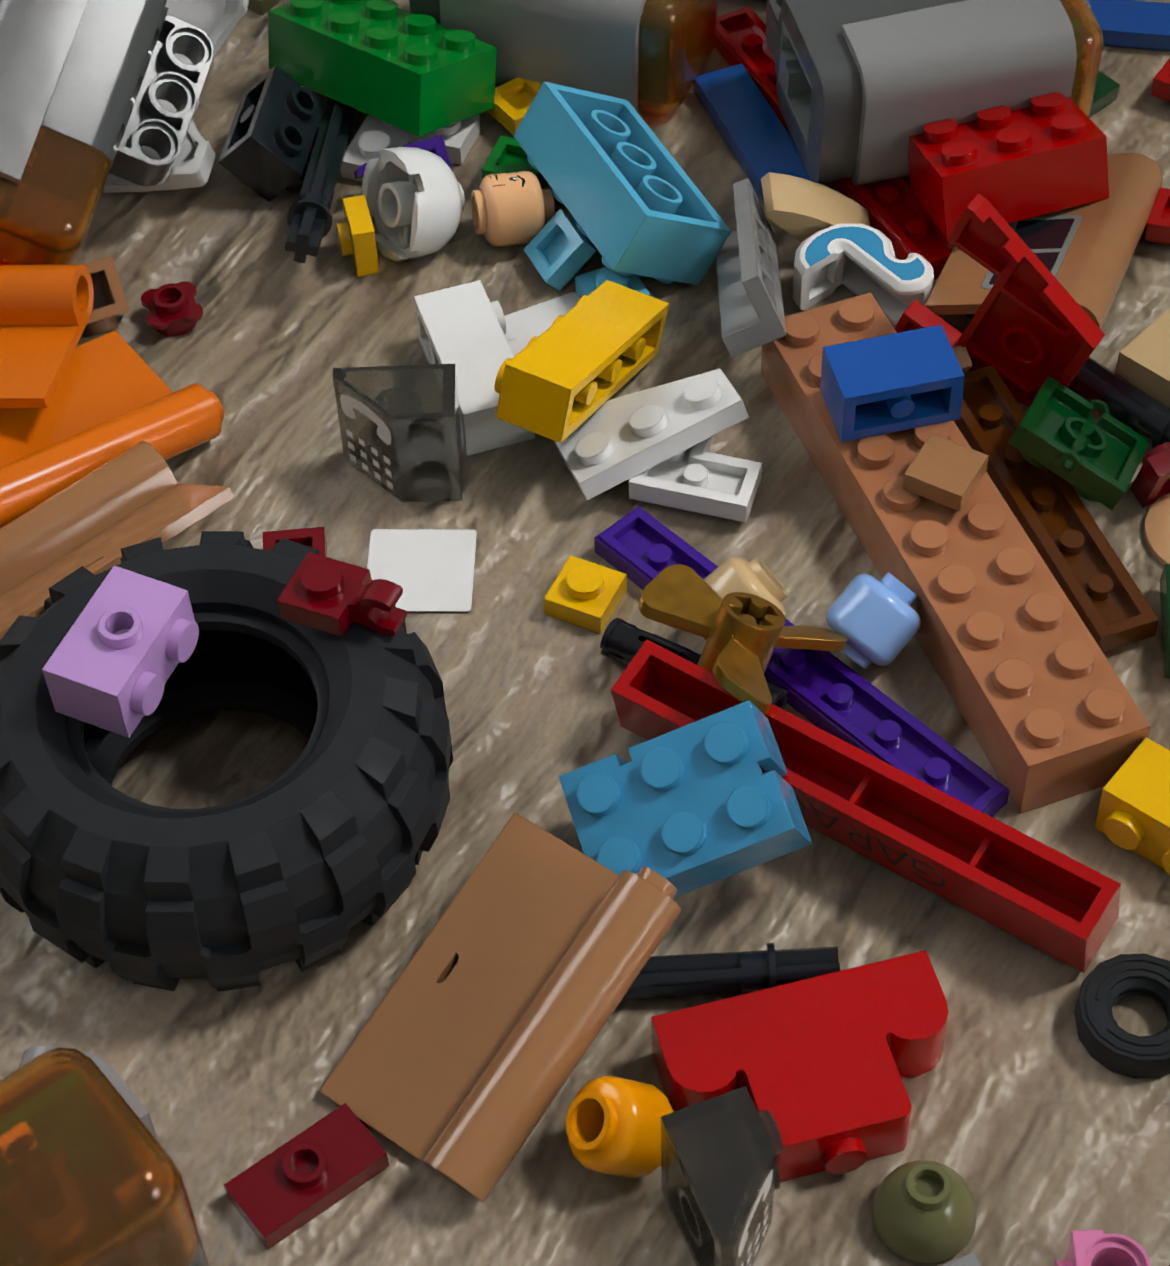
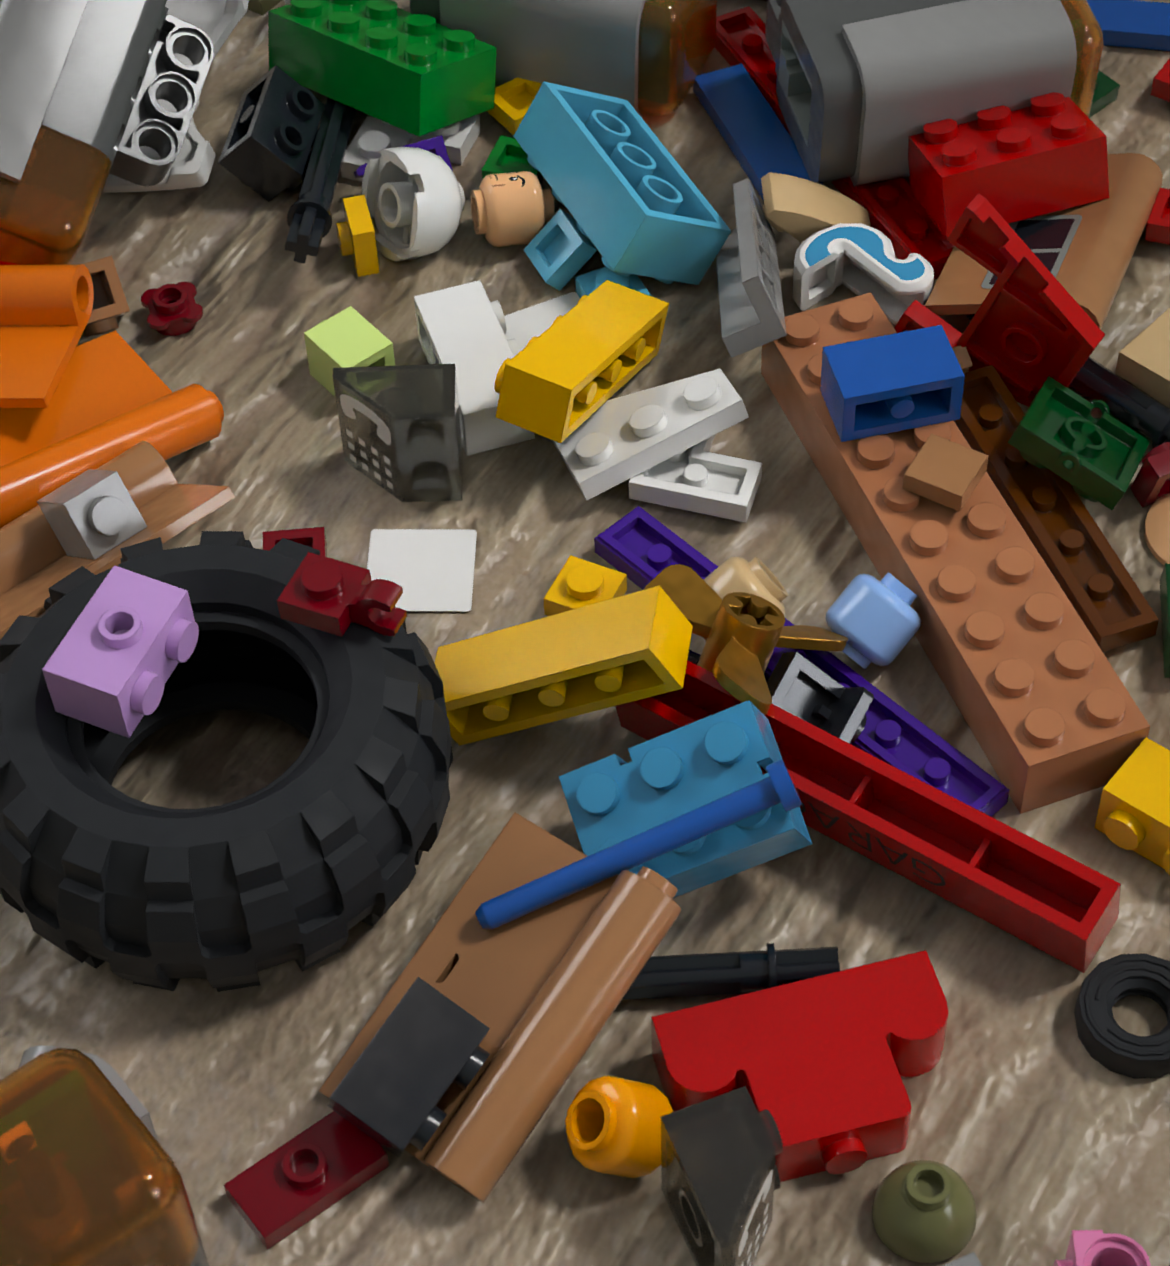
none -> light grey brick [37,469,148,560]
none -> yellowish green brick [304,306,397,410]
none -> black brick [328,977,490,1158]
none -> yellow brick [434,585,693,746]
none -> blue bar [475,759,802,929]
none -> black bracket [767,652,874,744]

